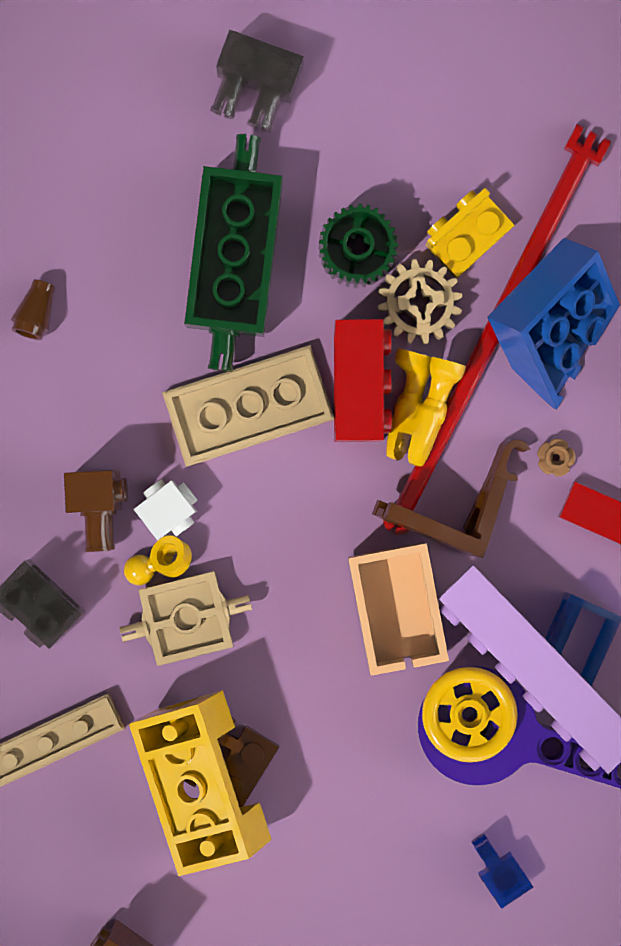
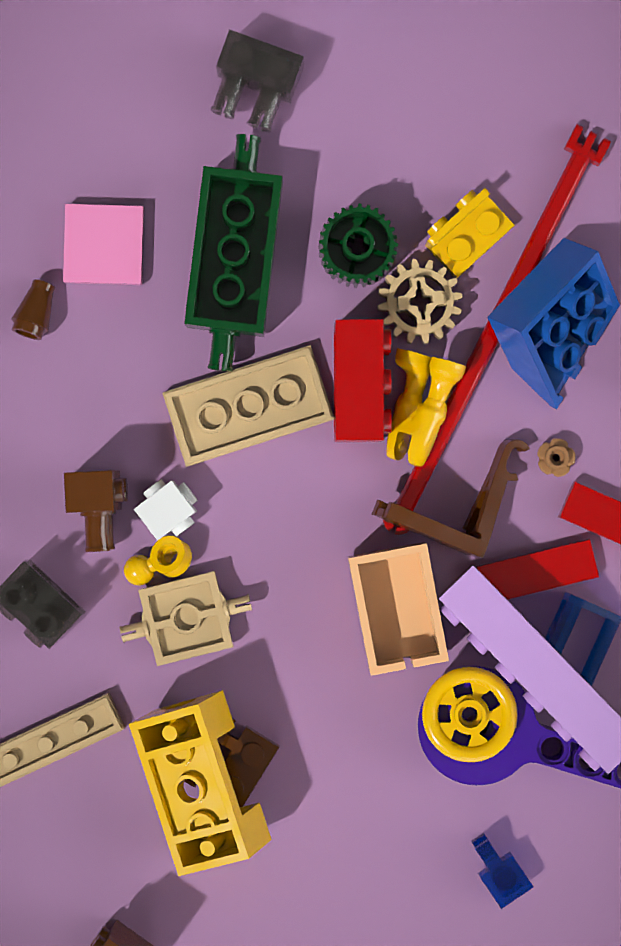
none -> bright pink tile [63,204,144,285]
none -> red tile [476,539,599,600]

